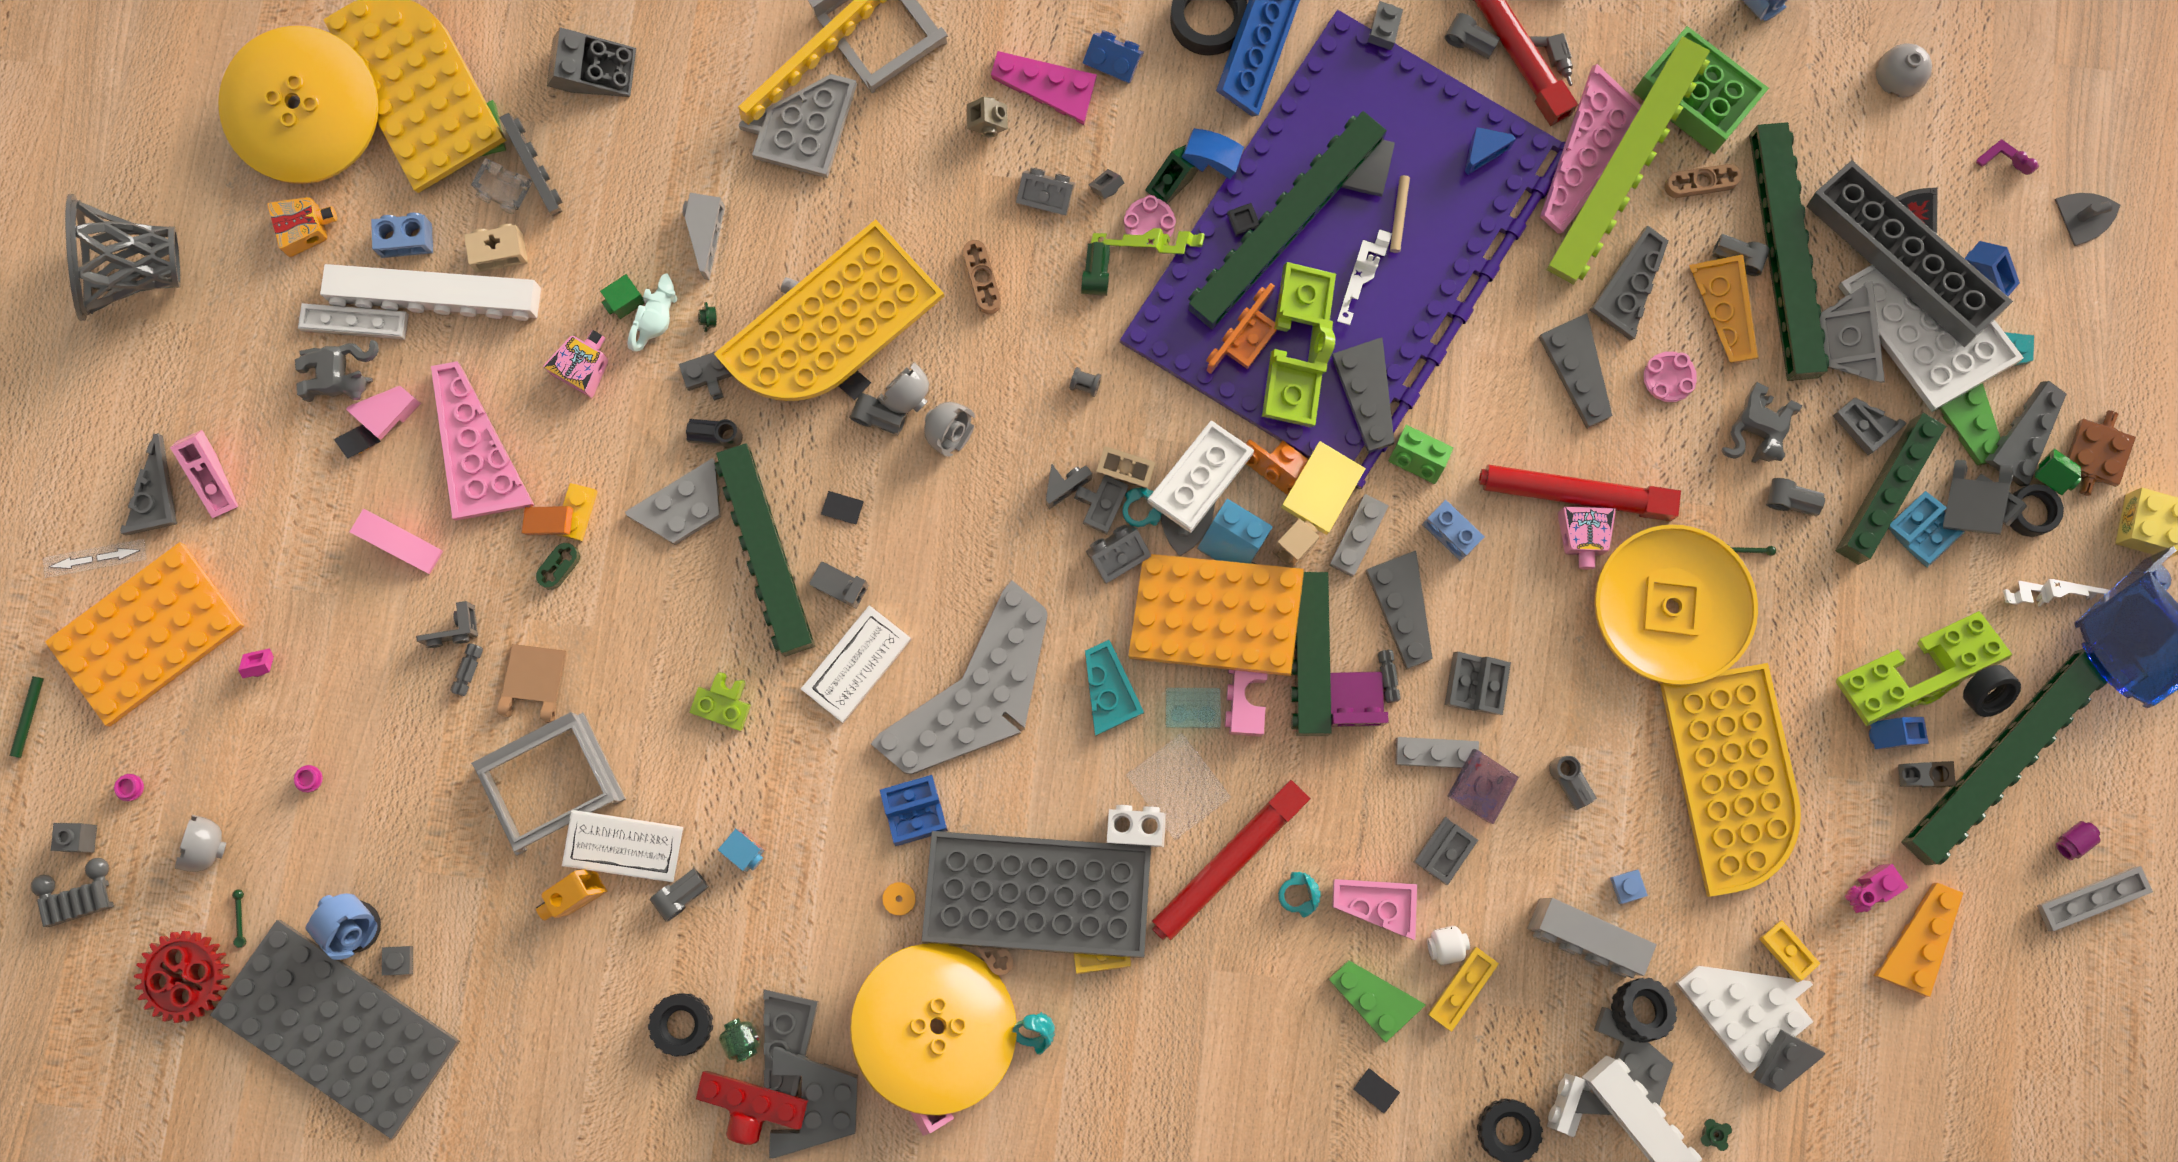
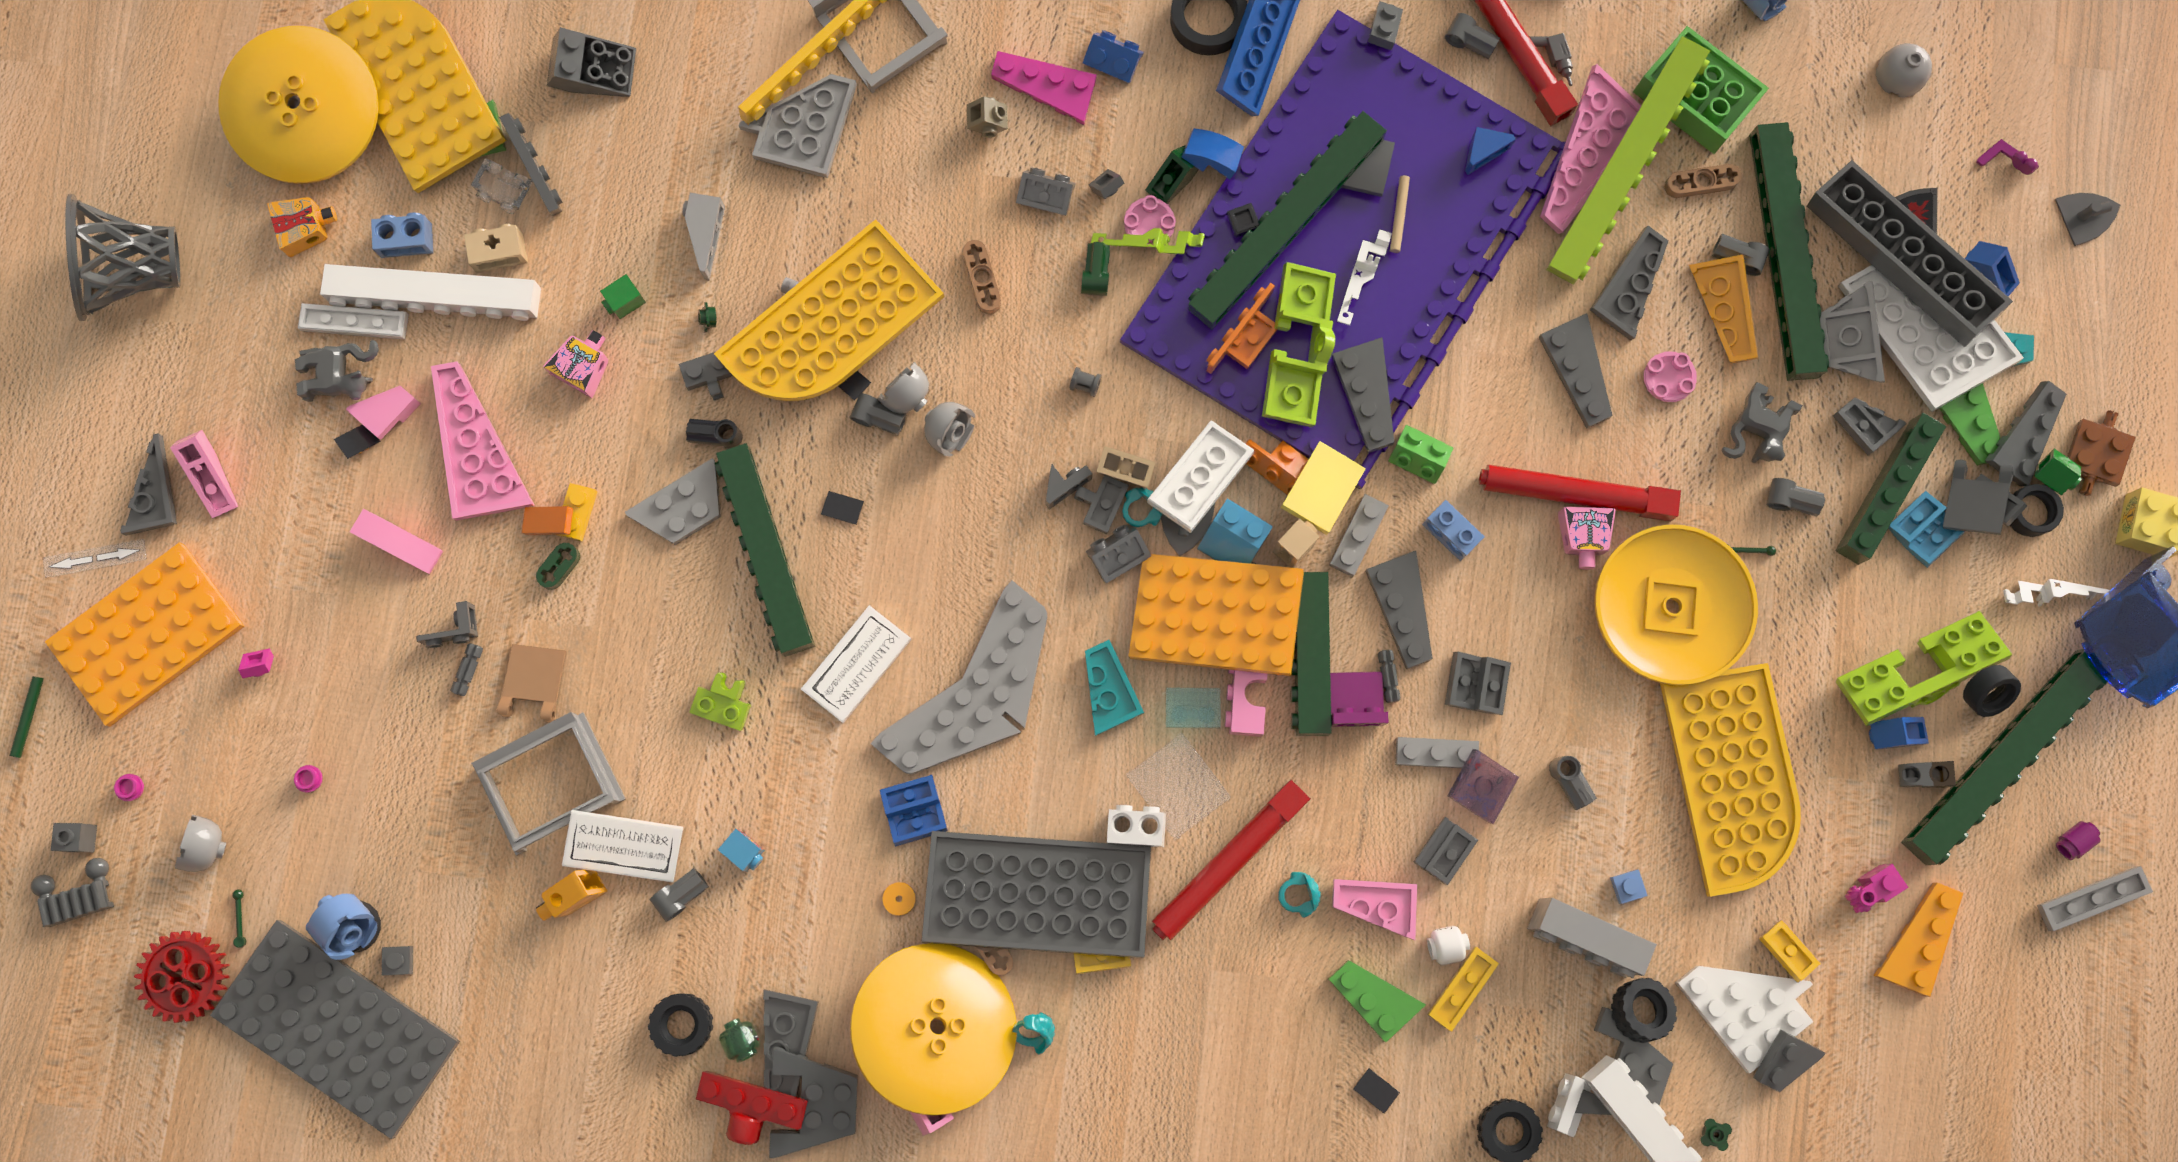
light aqua animal [627,273,677,352] -> none
dark grey bracket [810,562,869,609] -> none

